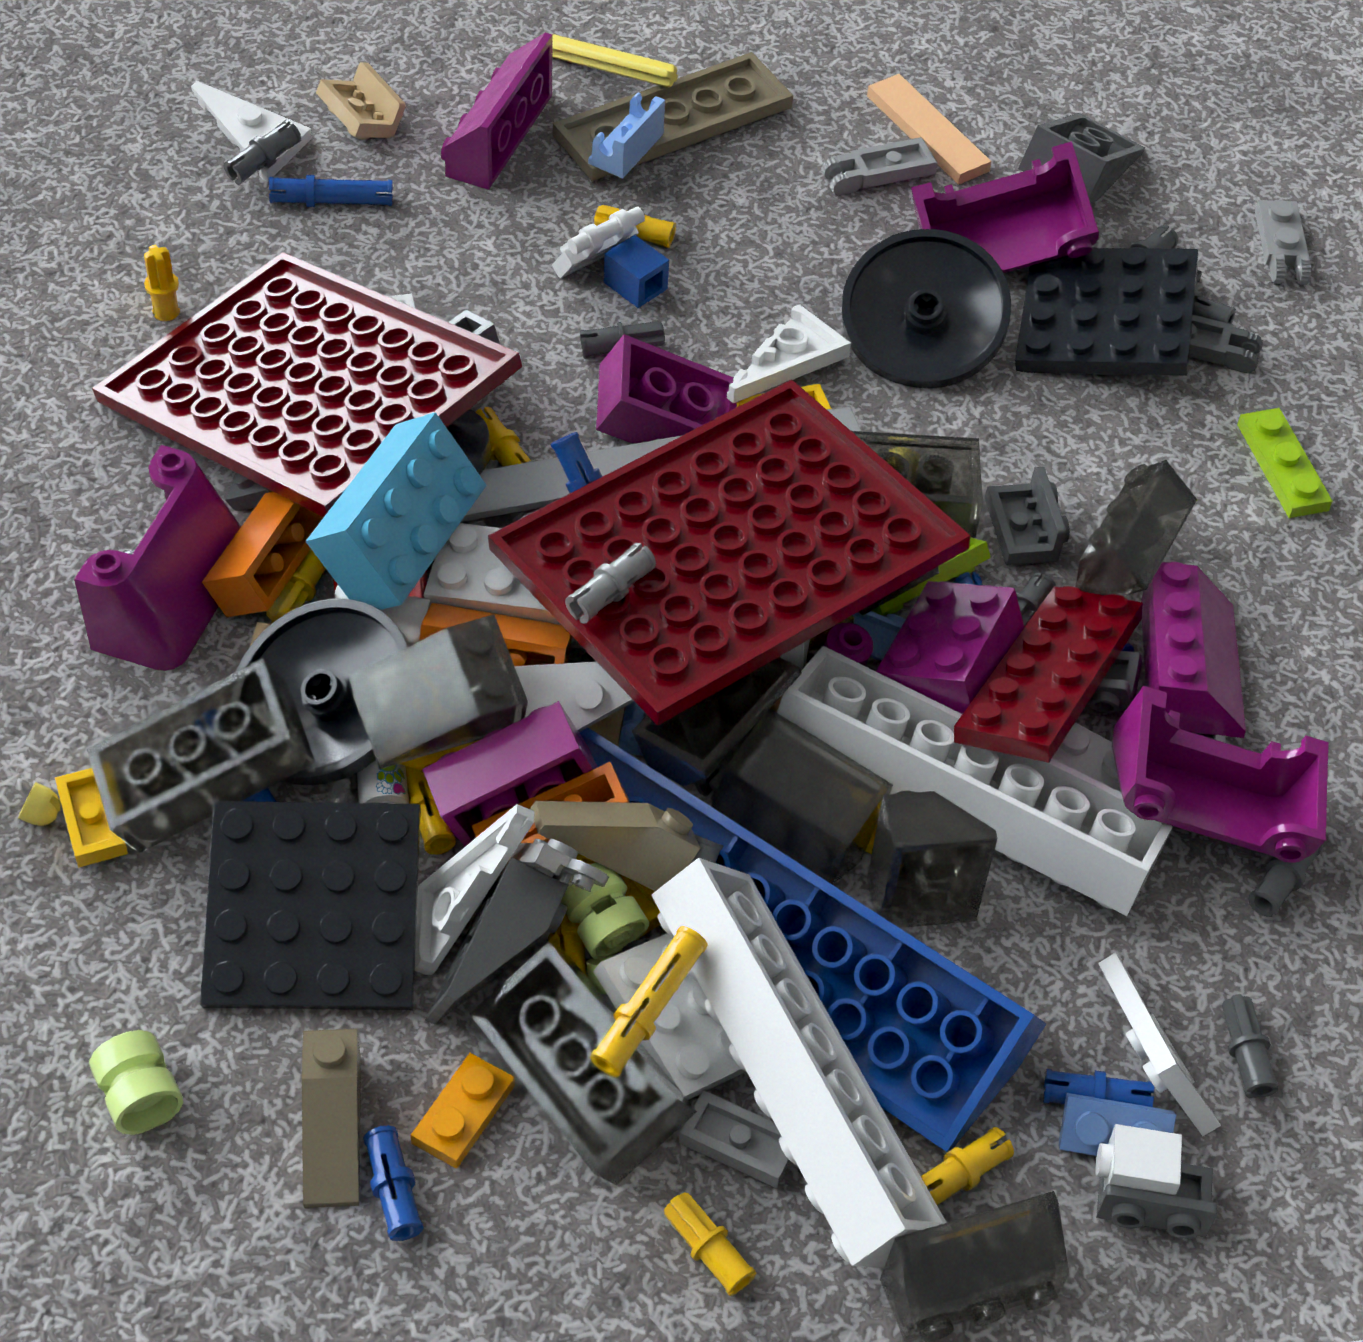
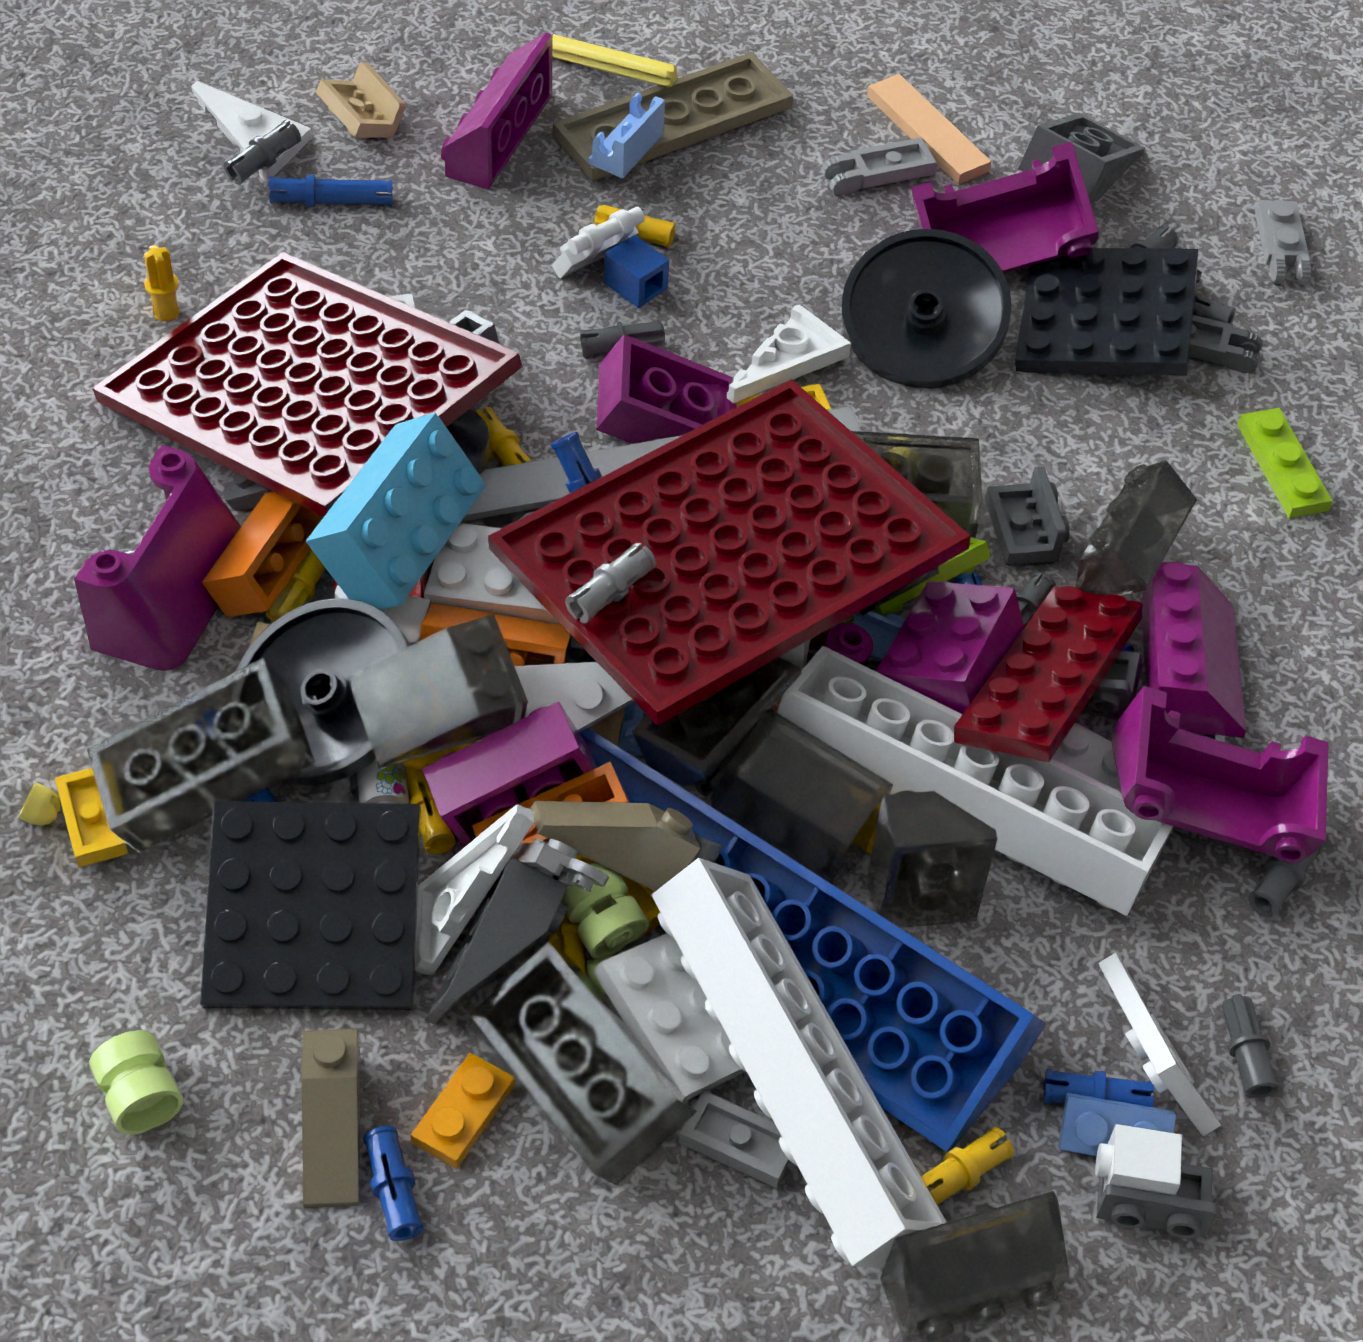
yellow pin [590,926,708,1077] -> none
yellow axle [664,1192,757,1296] -> none

